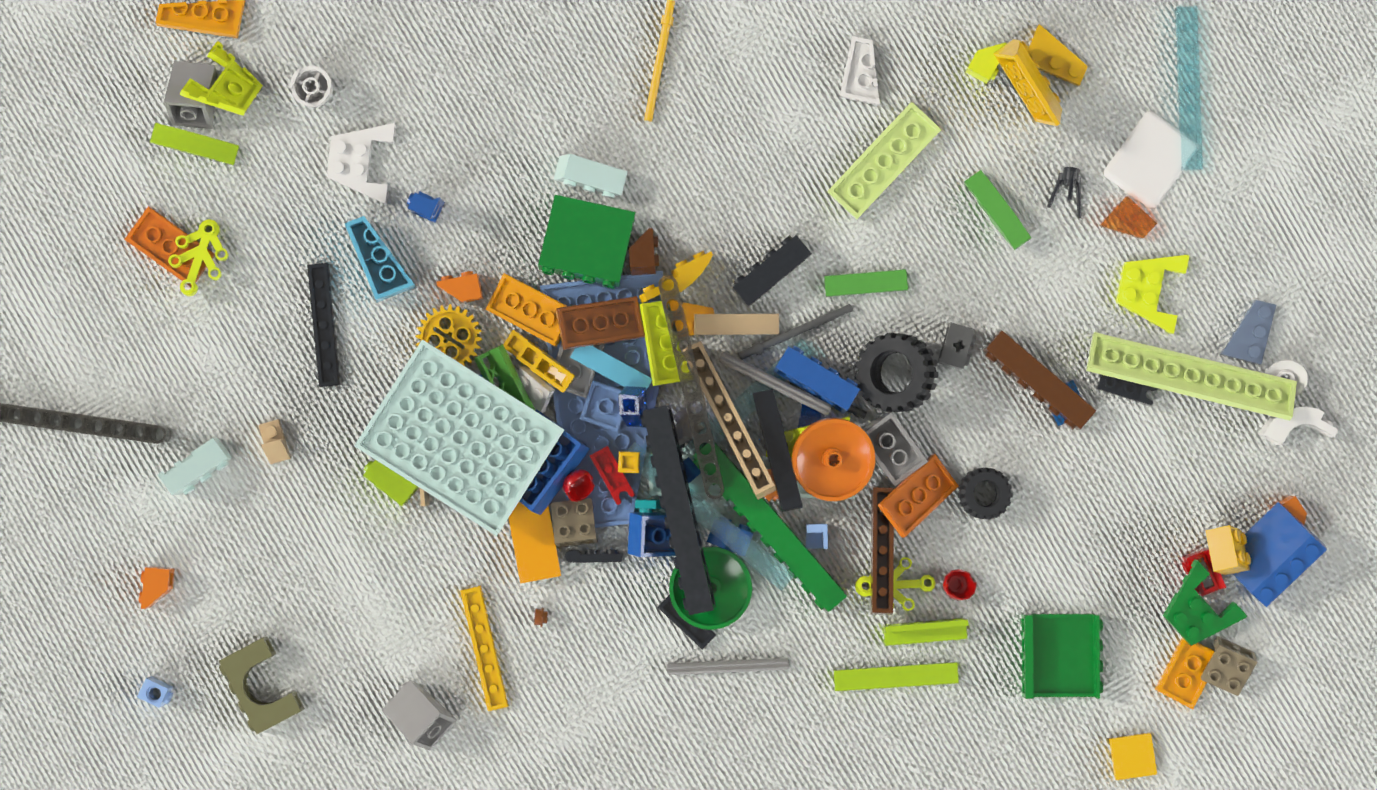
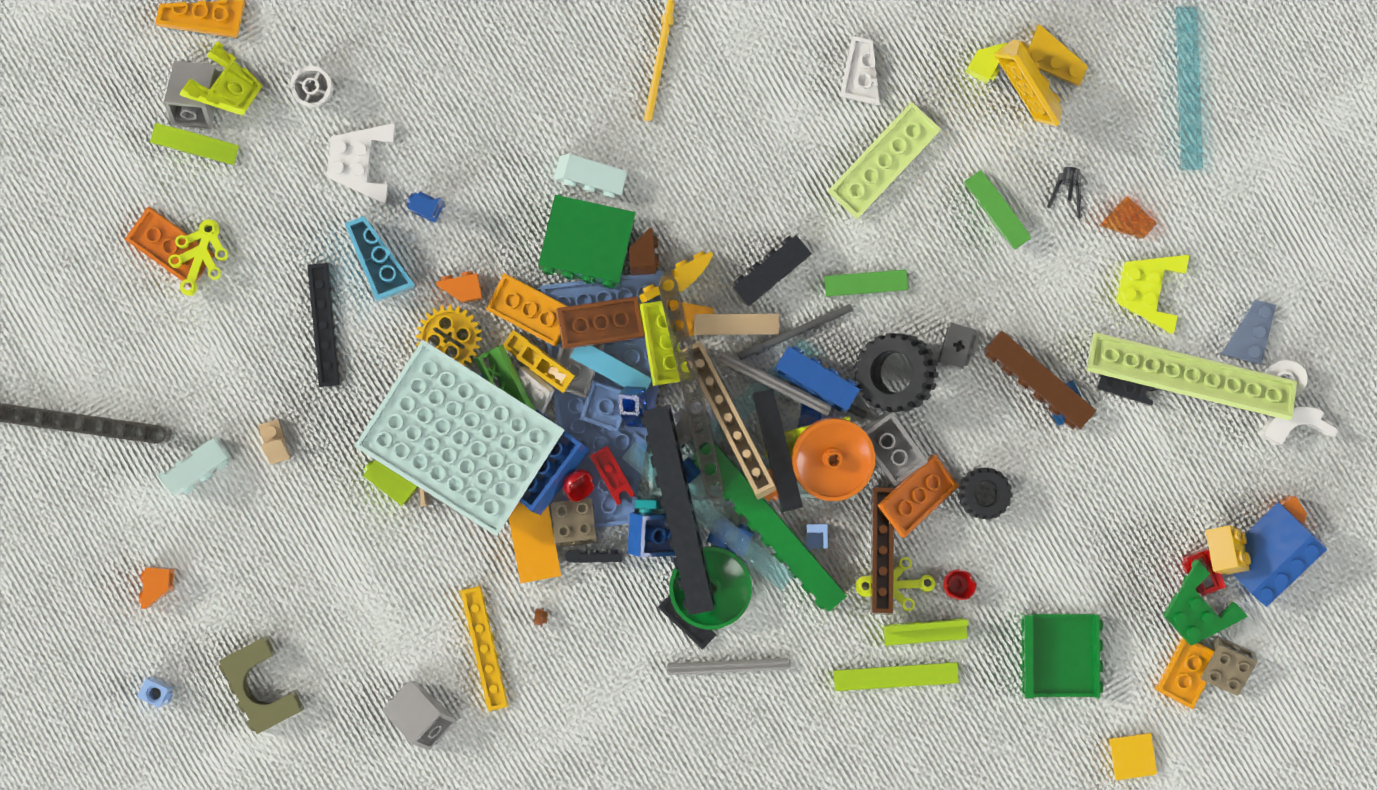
yellow tile [618,451,640,473] -> none
white piece [1104,111,1198,209] -> none

